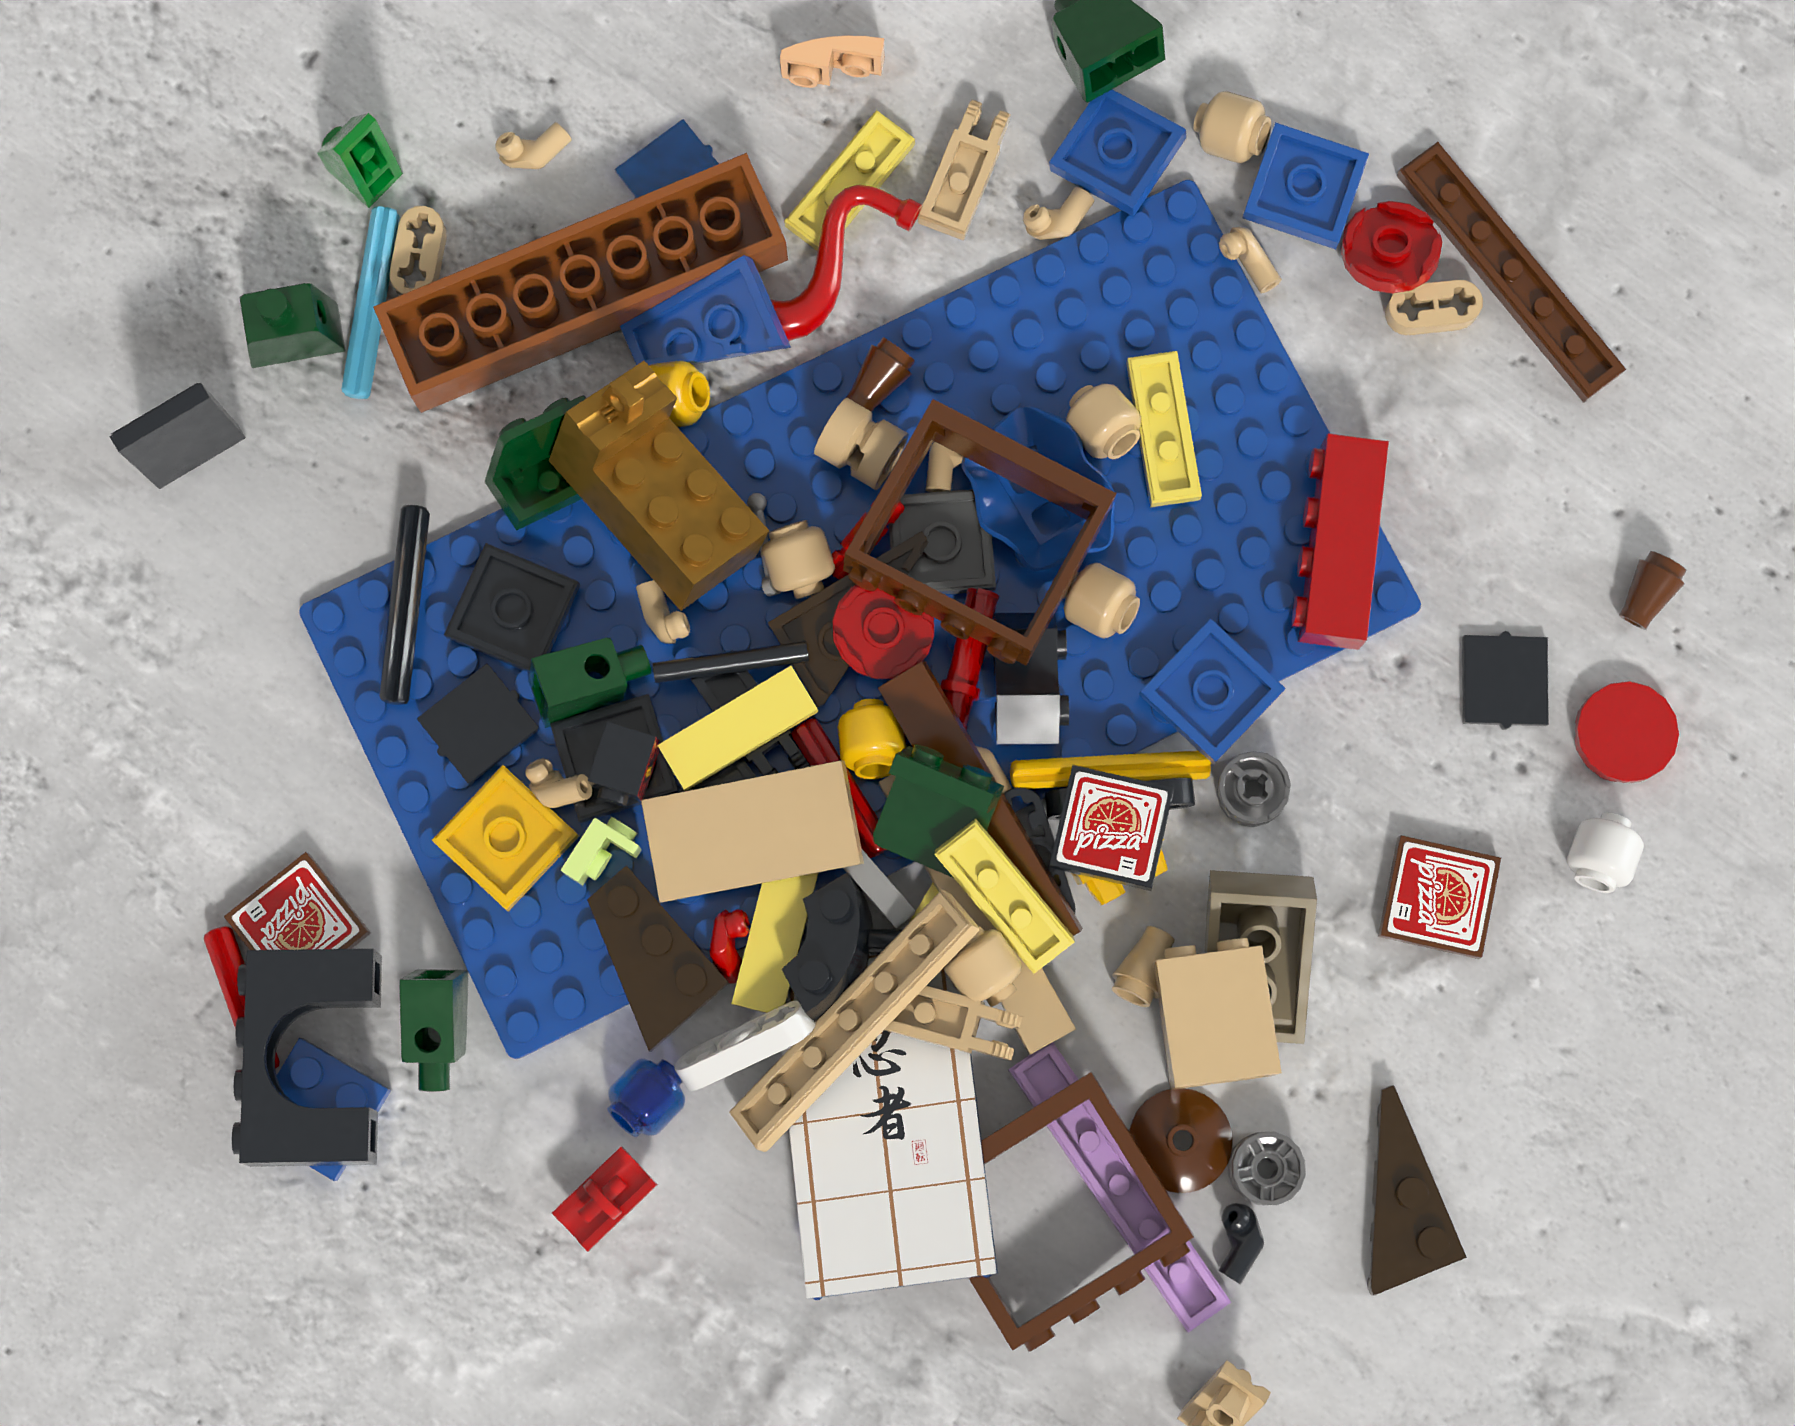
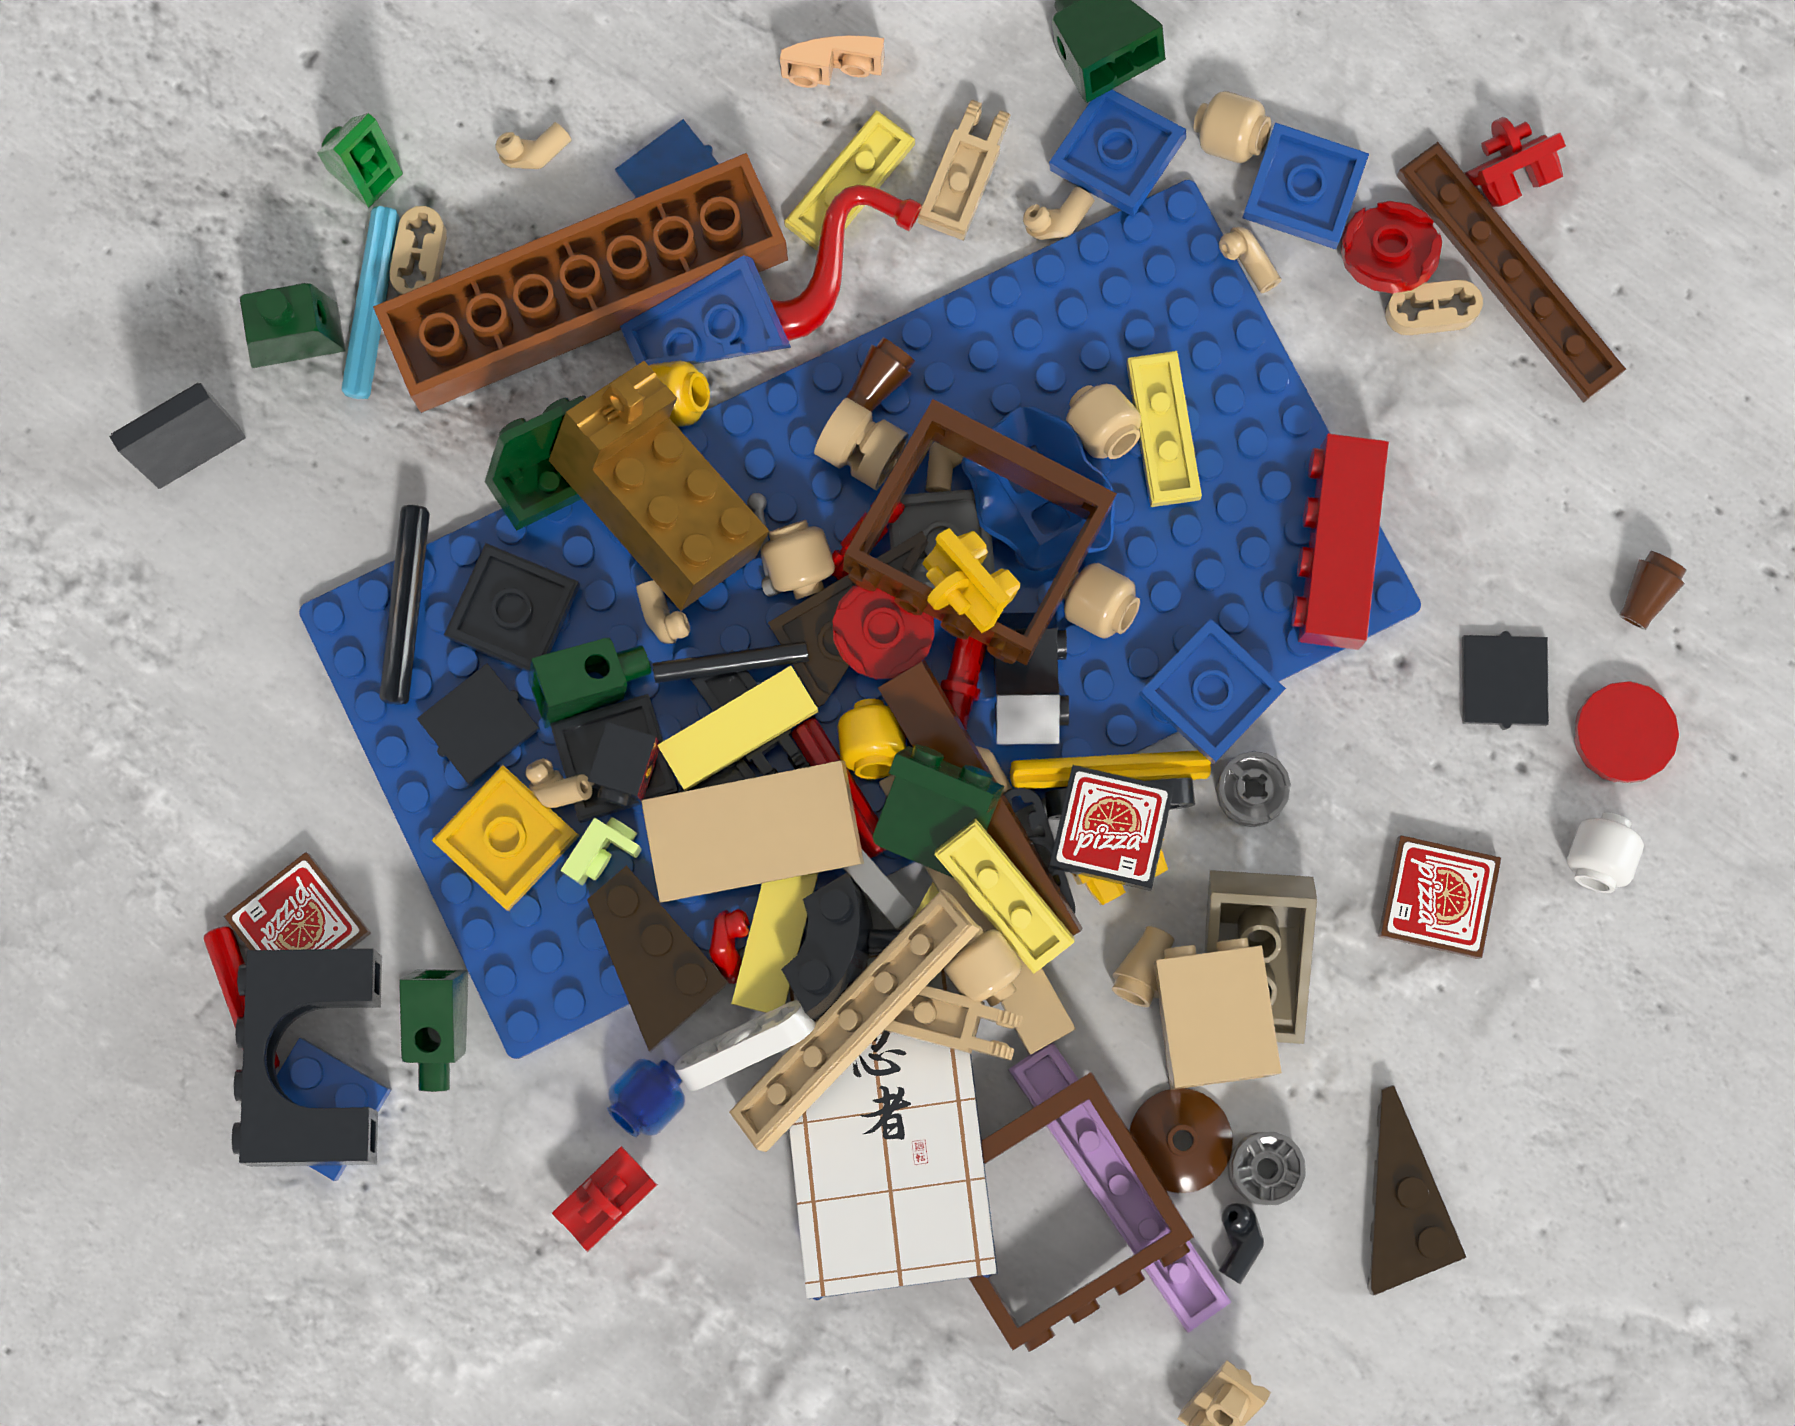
none -> yellow hips [922,528,1020,633]
none -> red hips [1465,117,1566,207]

